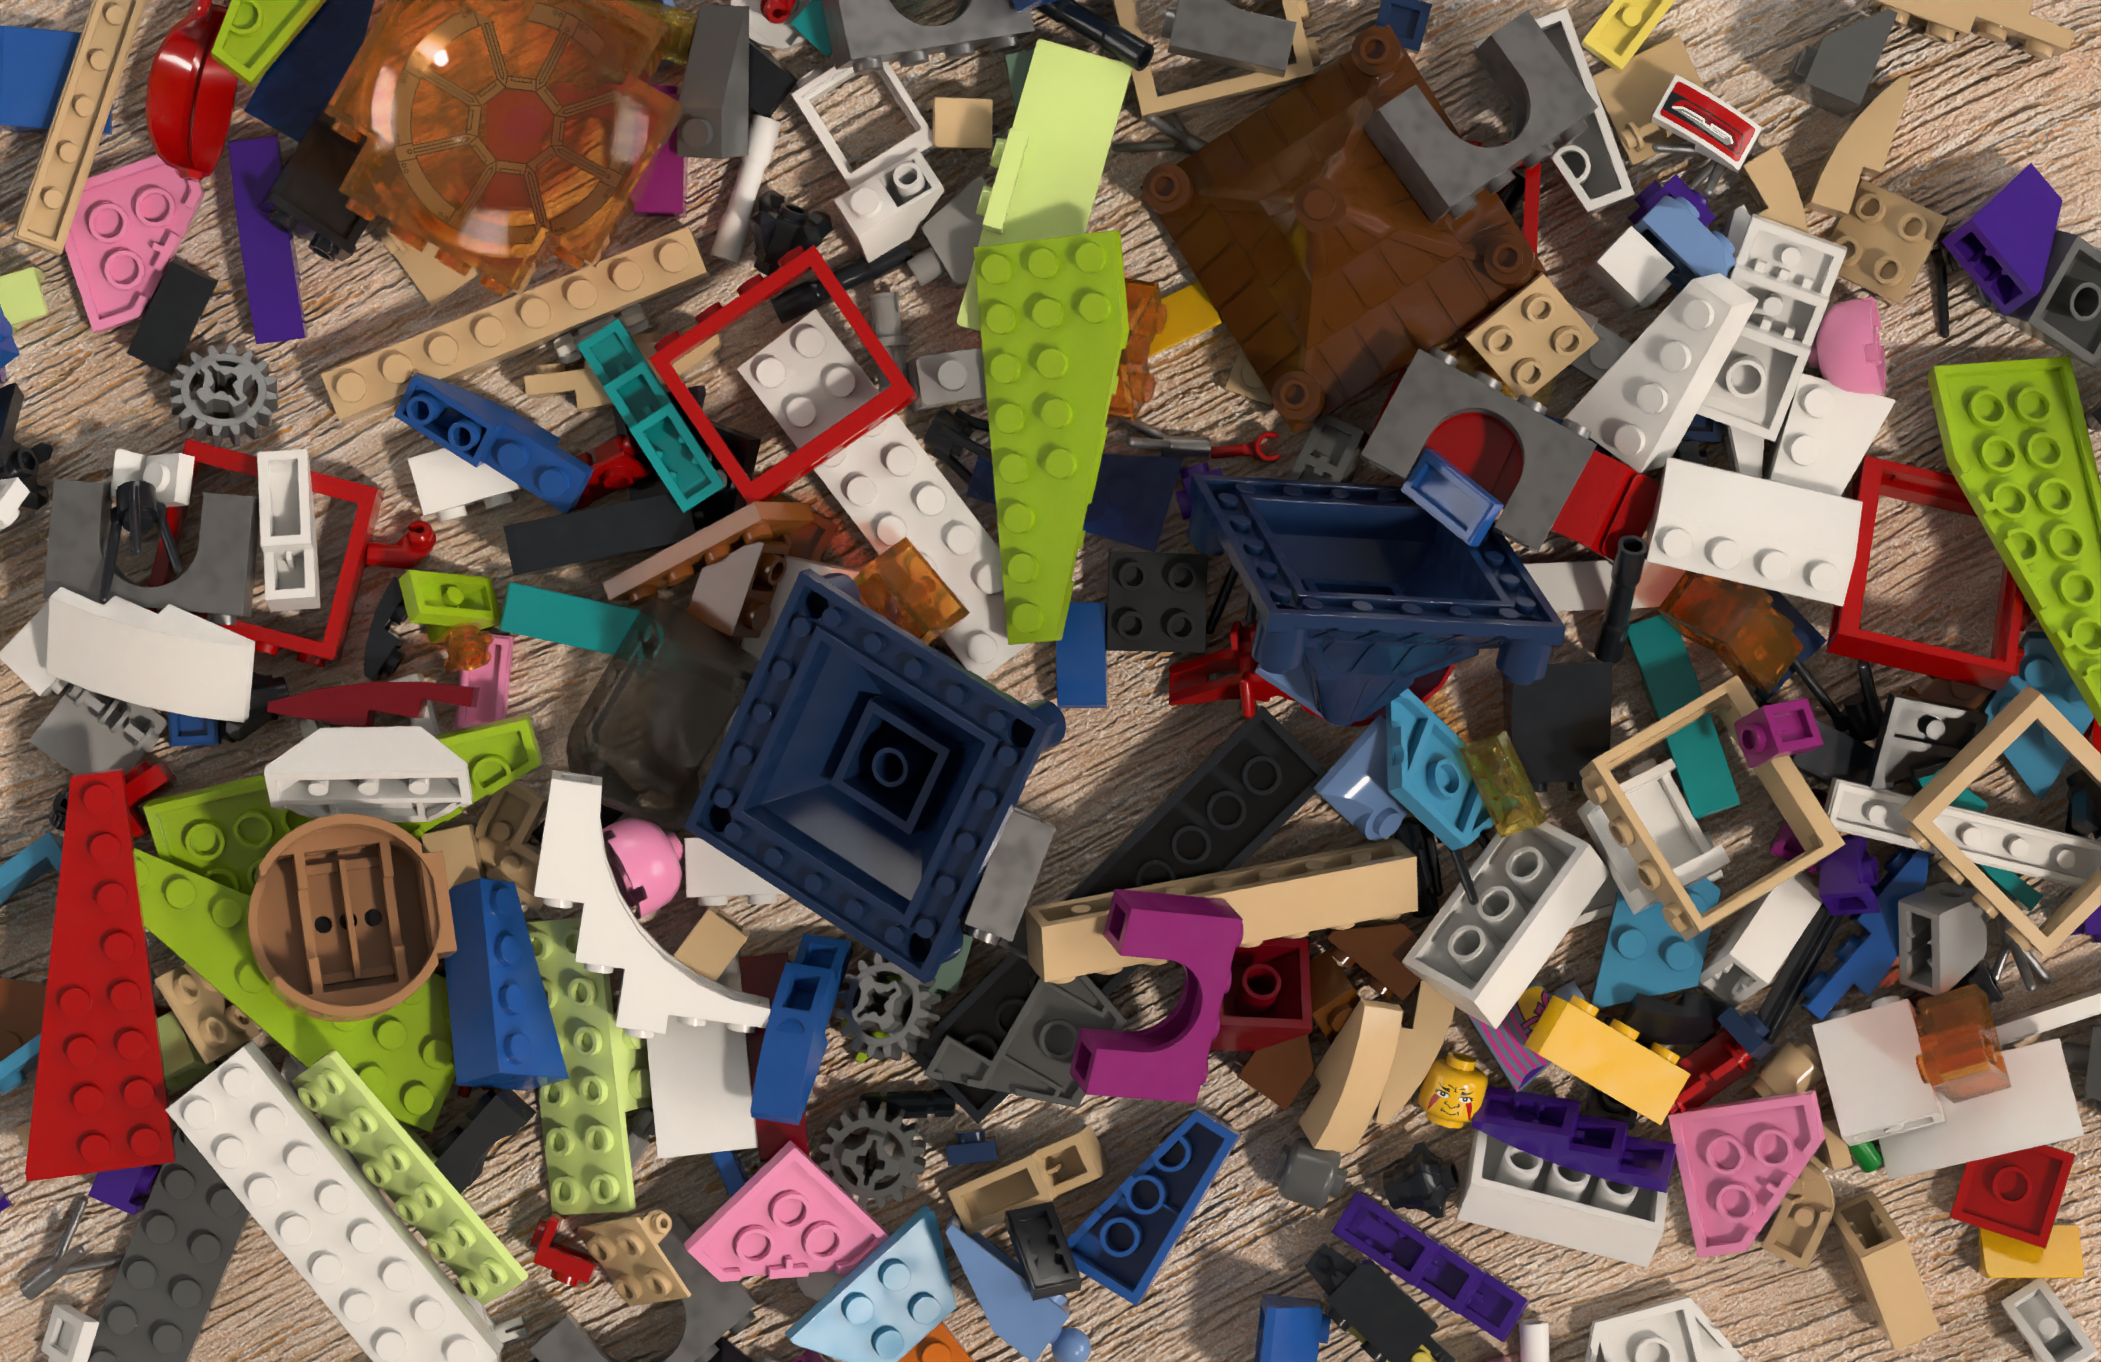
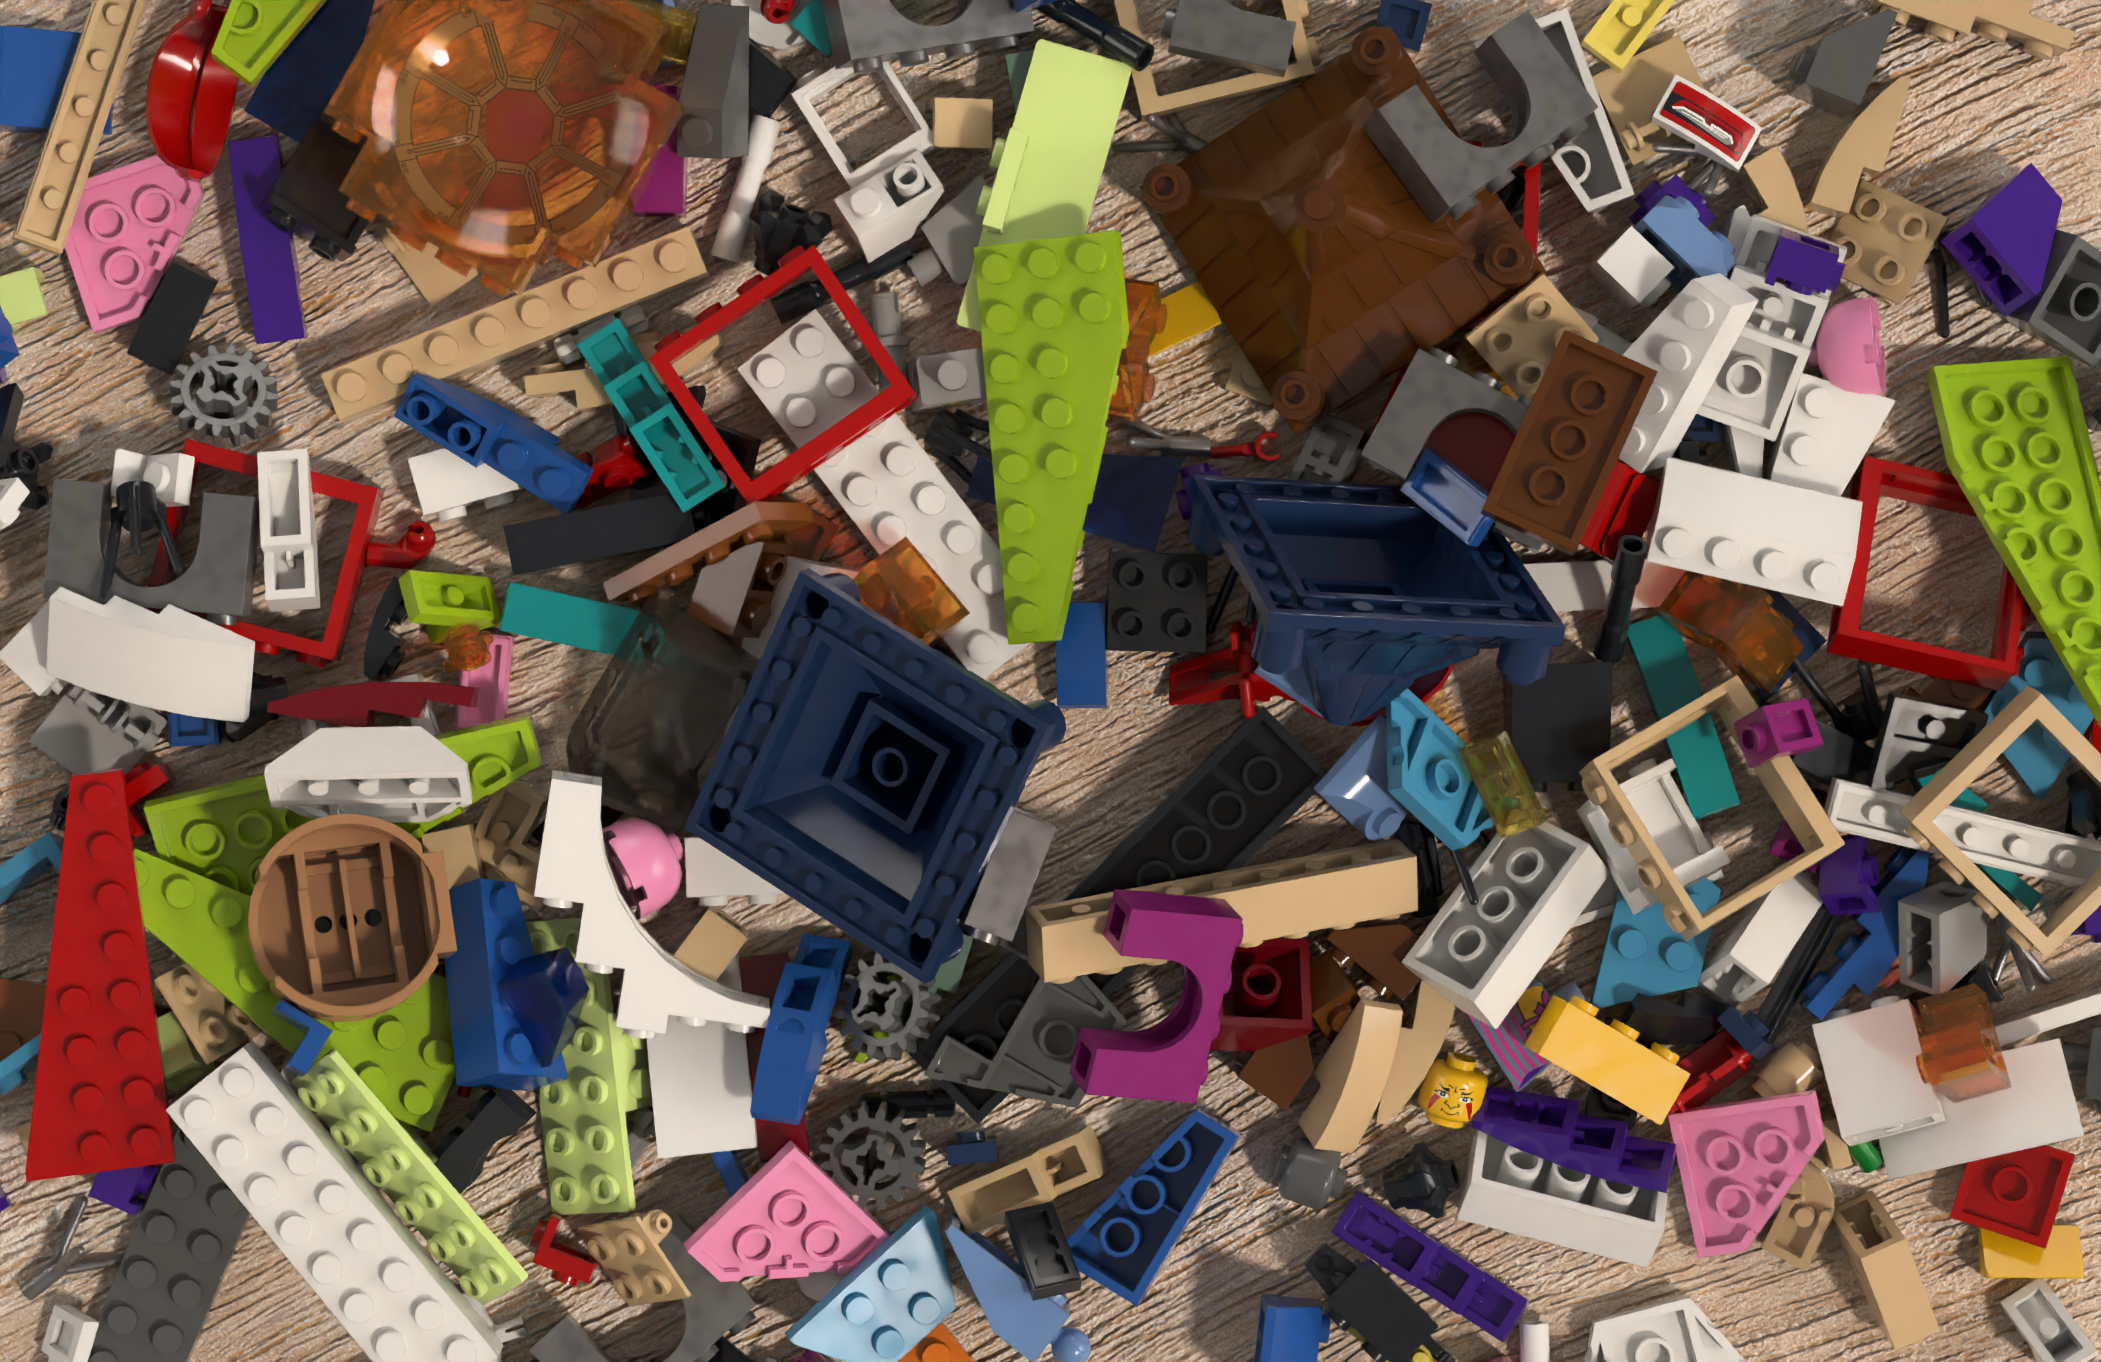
none -> blue panel [271,999,333,1077]
none -> clear blue slope [498,947,589,1068]
none -> reddish brown plate [1480,330,1658,556]
none -> dark purple brick [1764,227,1845,295]

